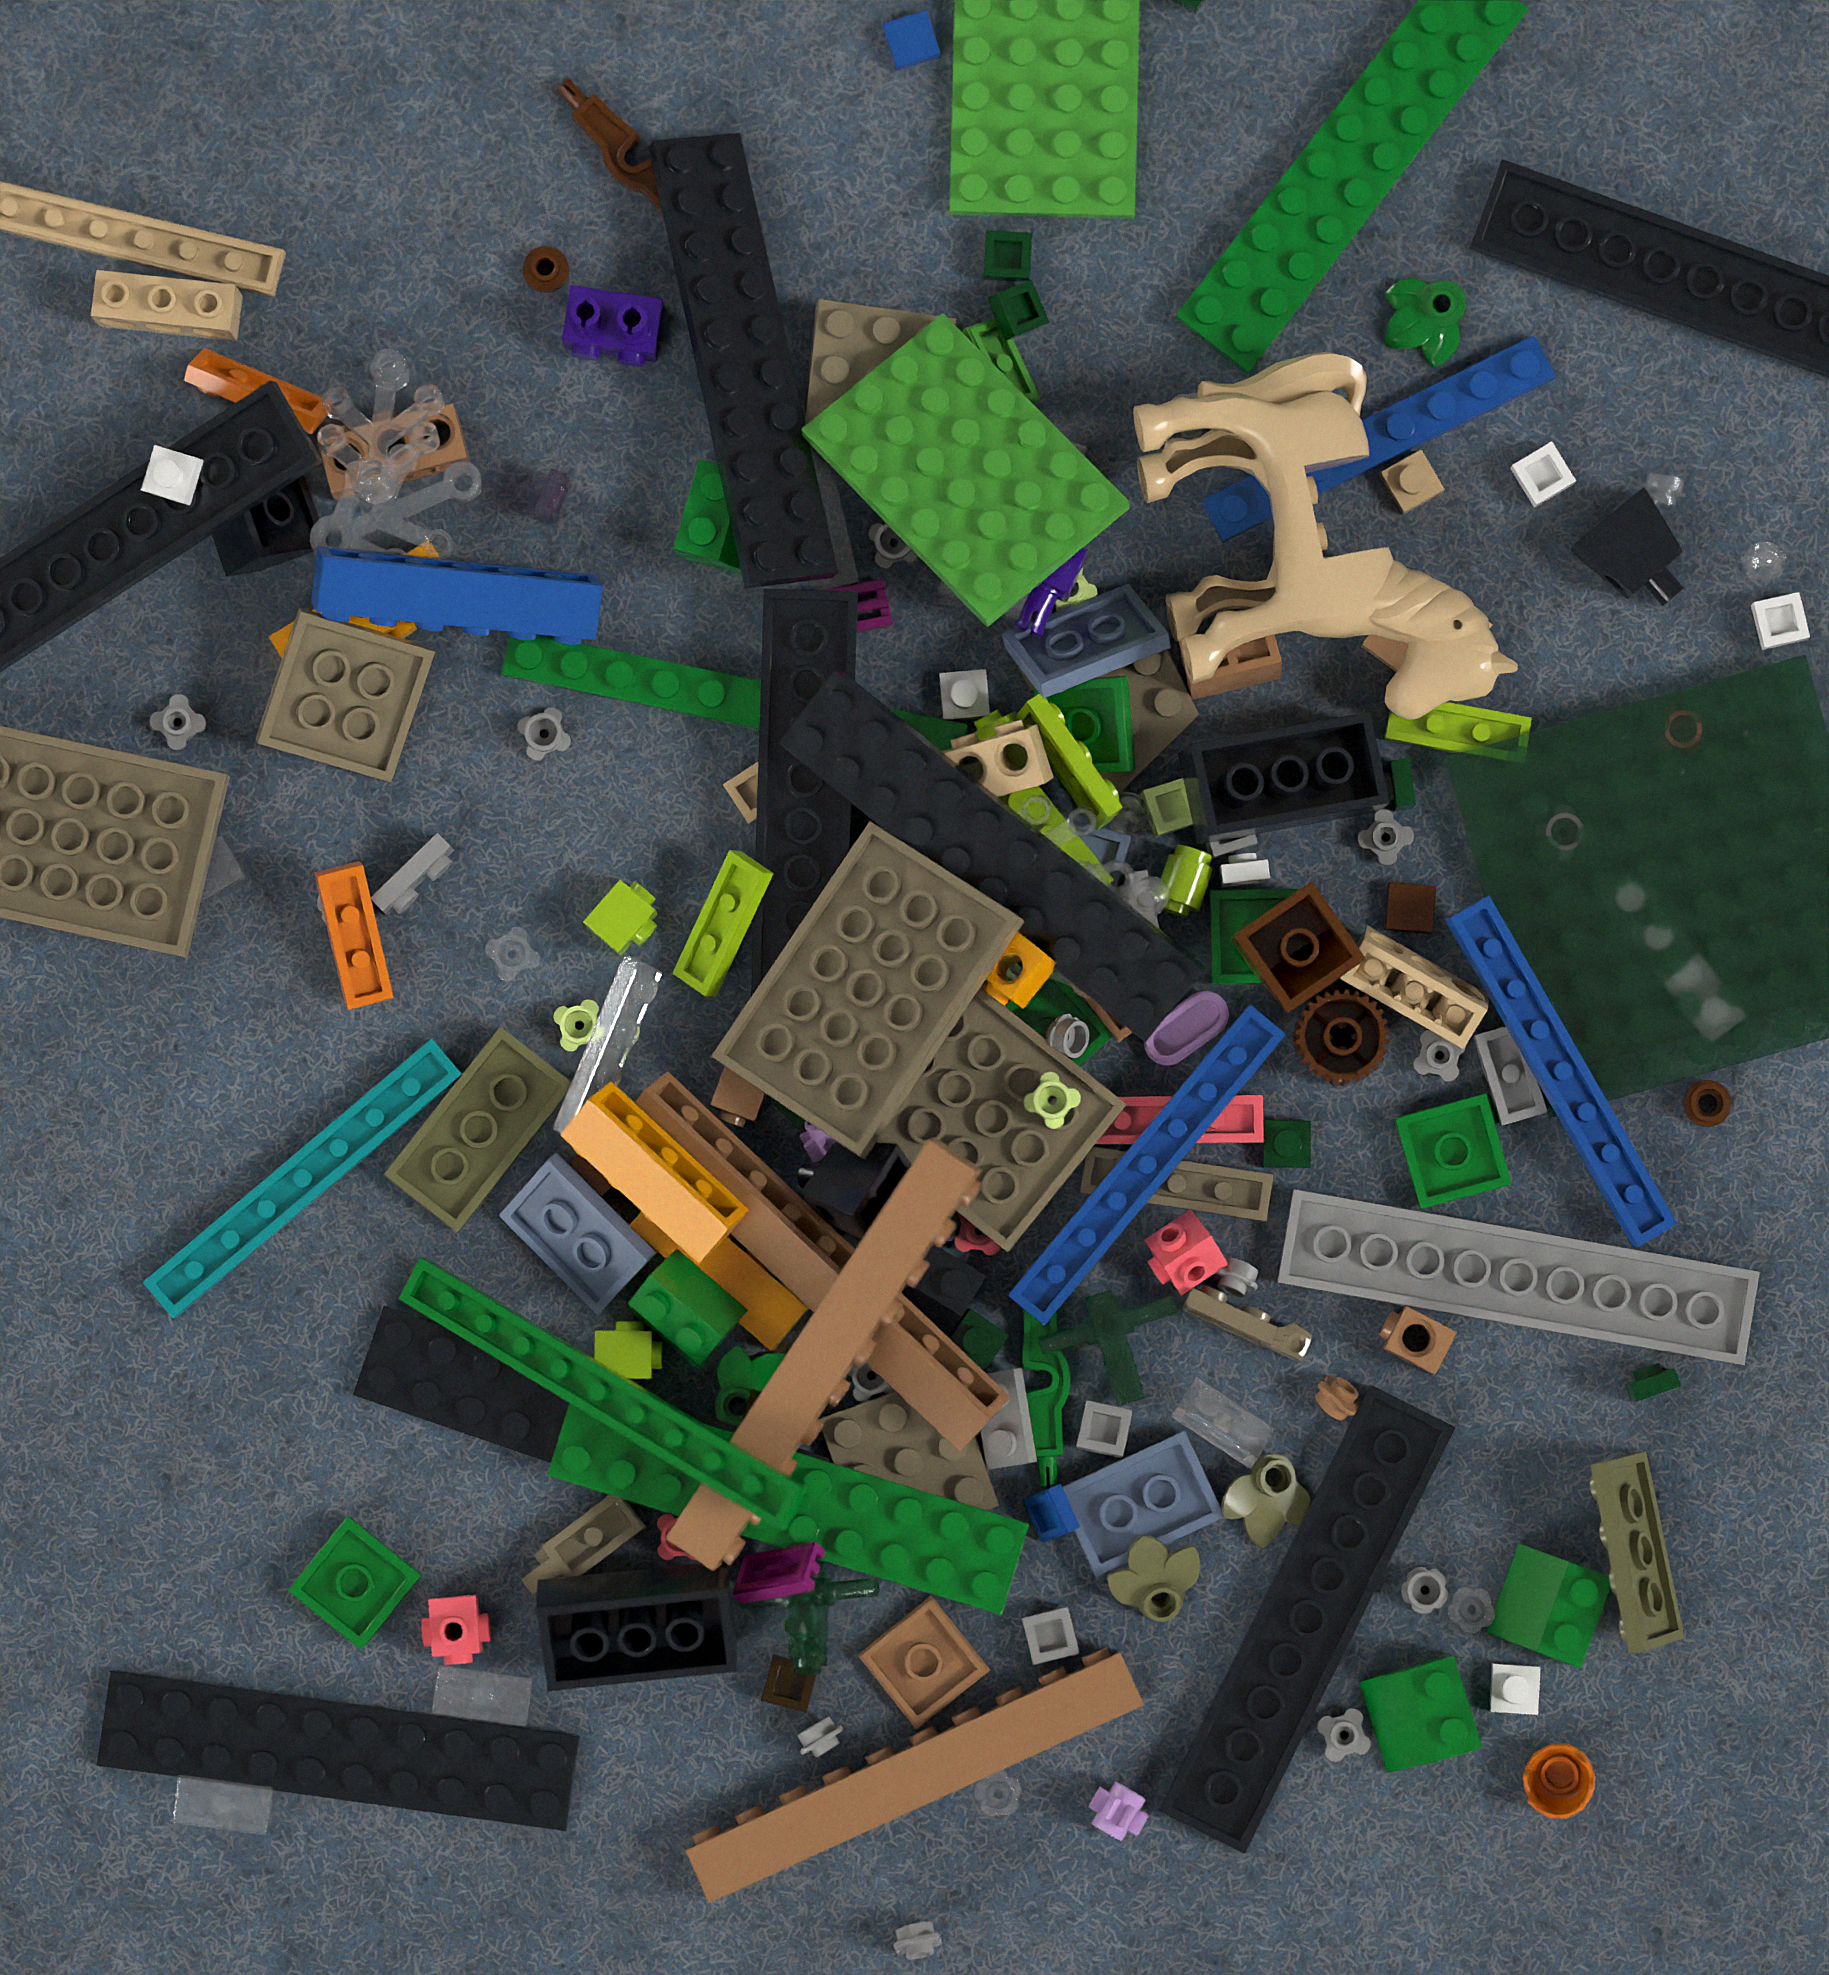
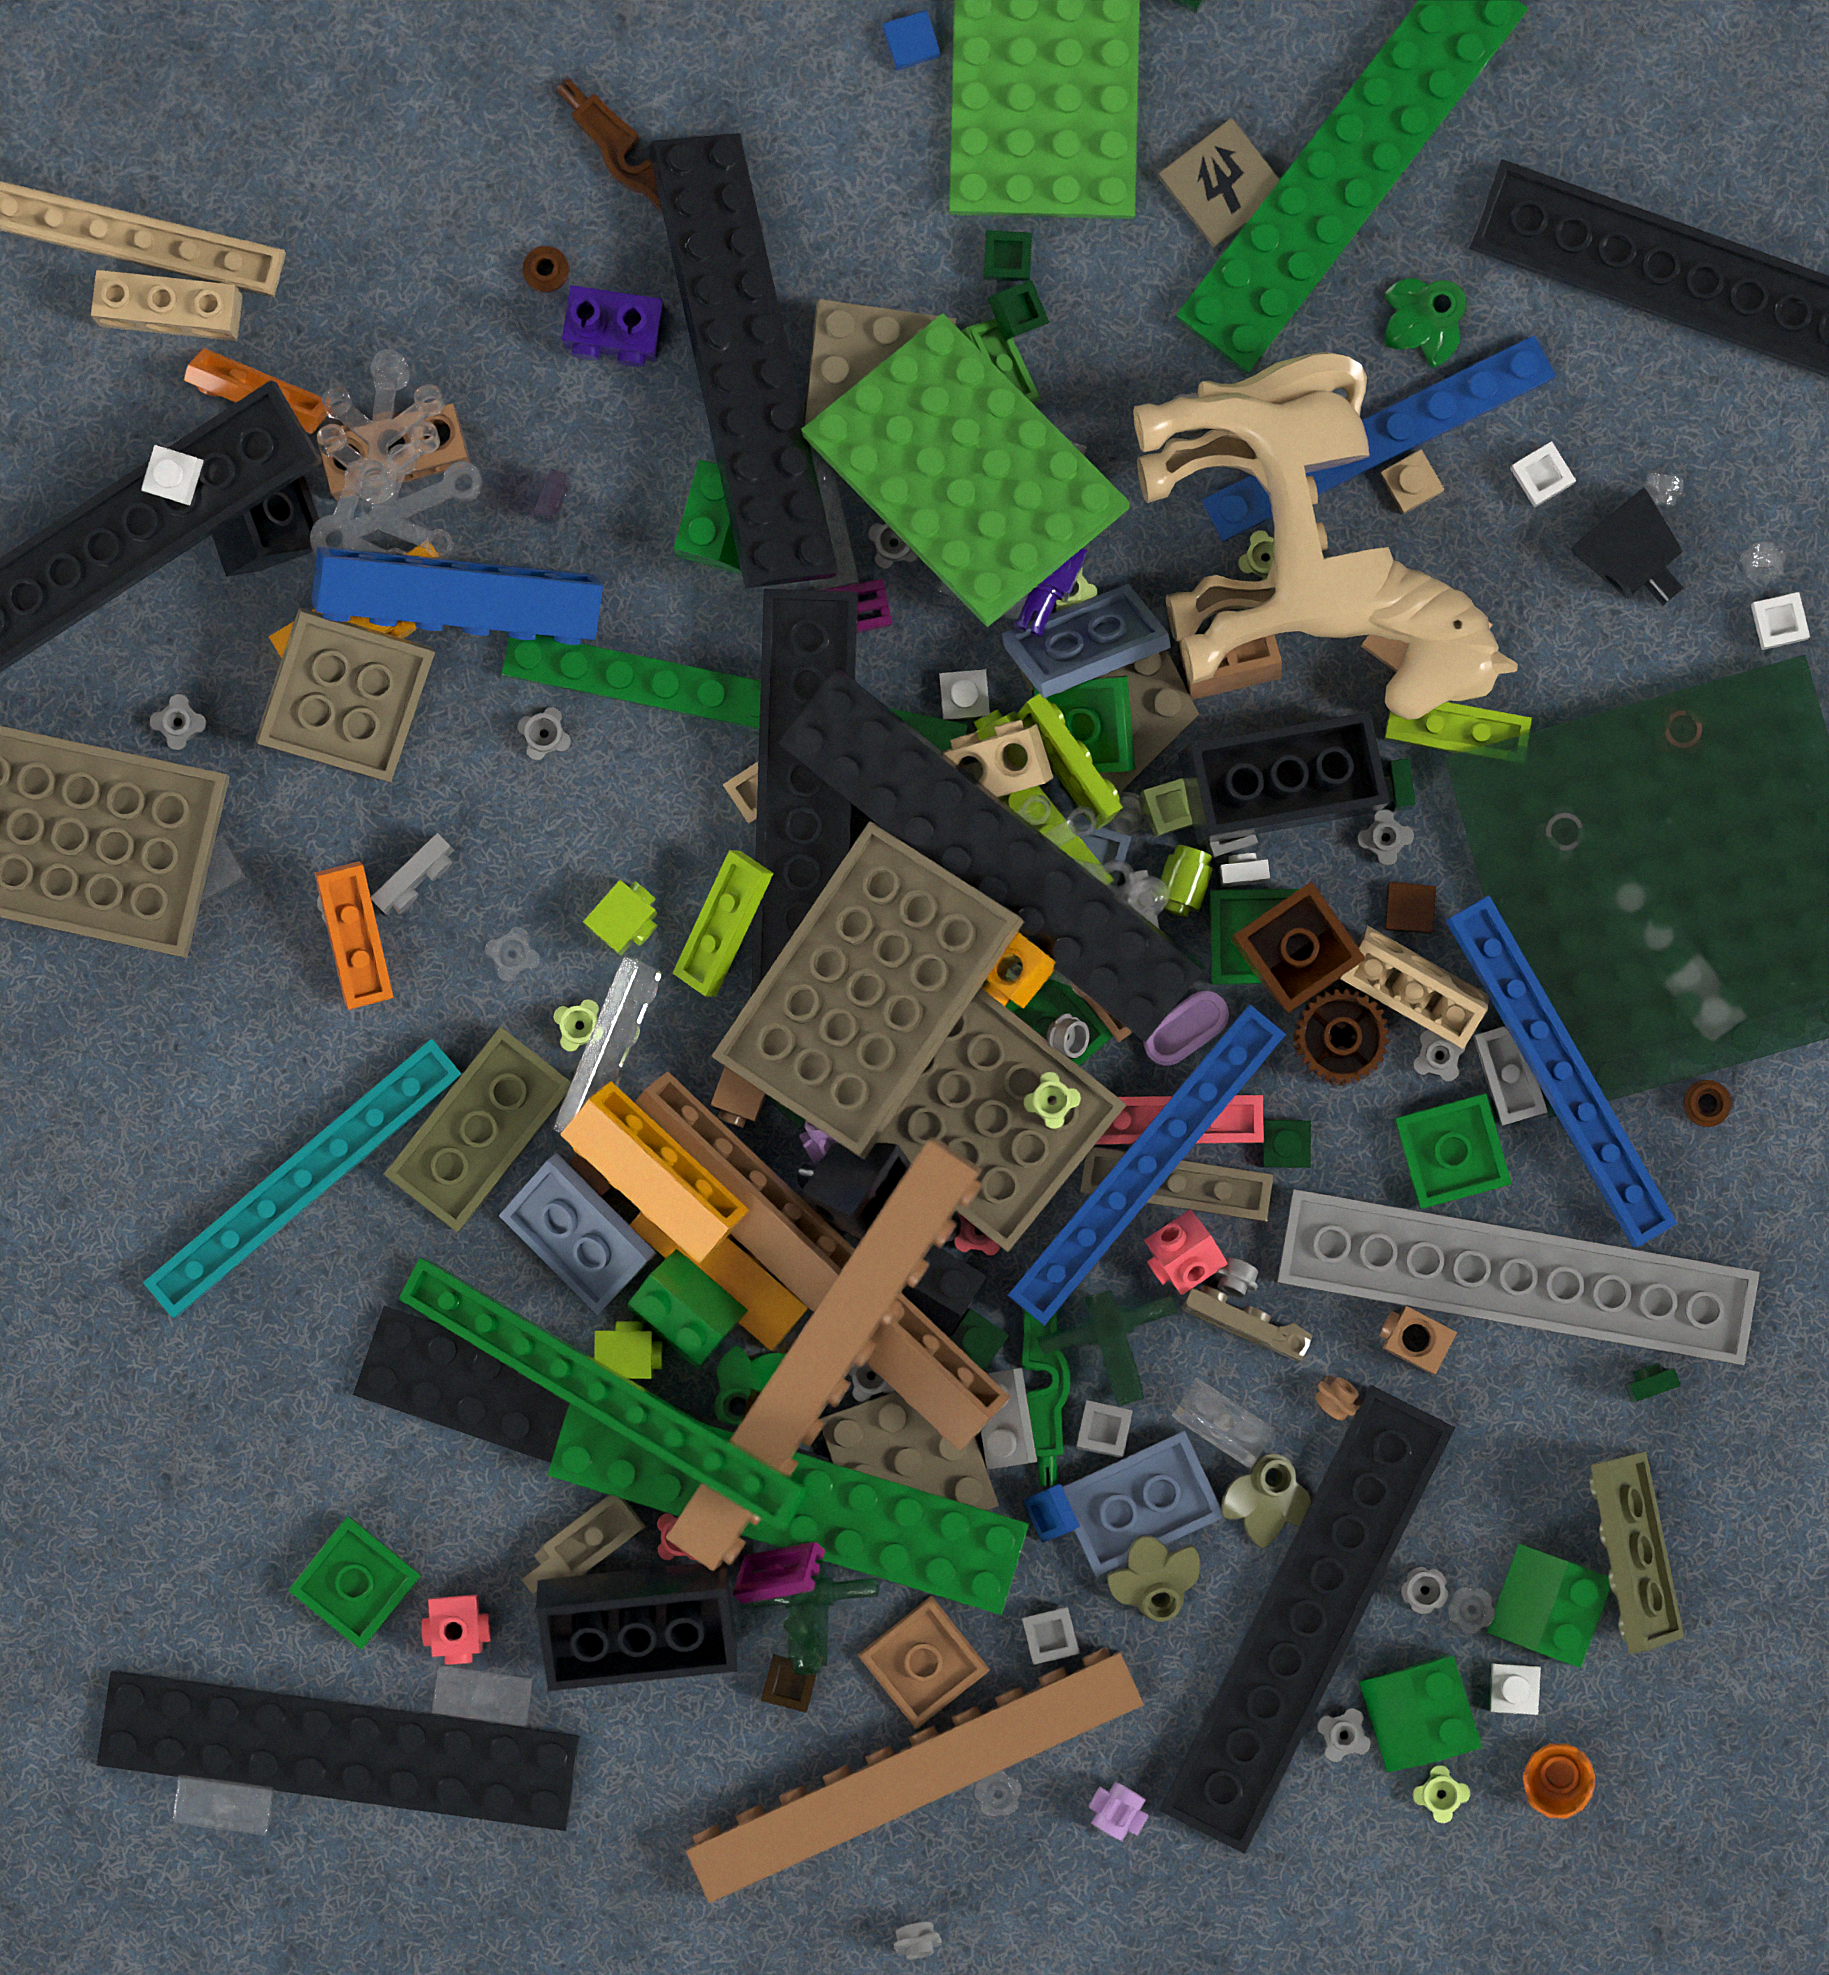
light grey plate [797,1716,843,1758] -> none
none -> dark tan tile [1158,118,1280,249]
none -> yellowish green plate [1239,531,1274,580]
none -> yellowish green plate [1413,1765,1470,1823]

